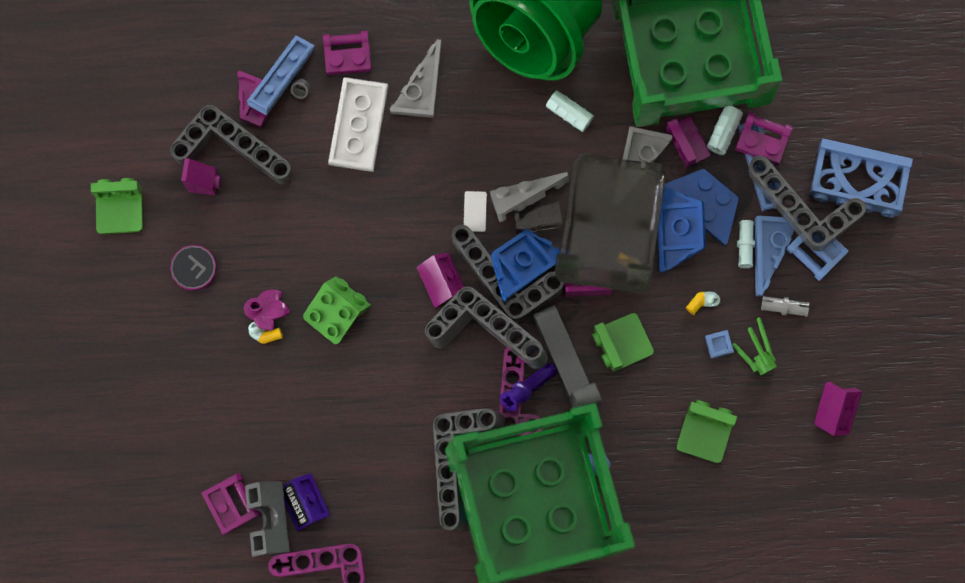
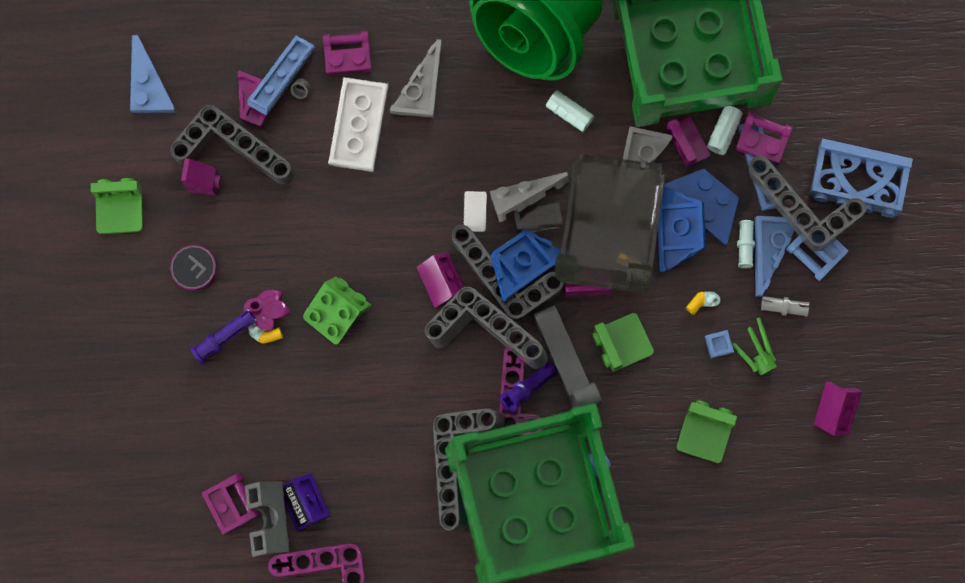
none -> medium blue wing [130,35,175,113]
none -> dark purple pin [190,309,257,364]

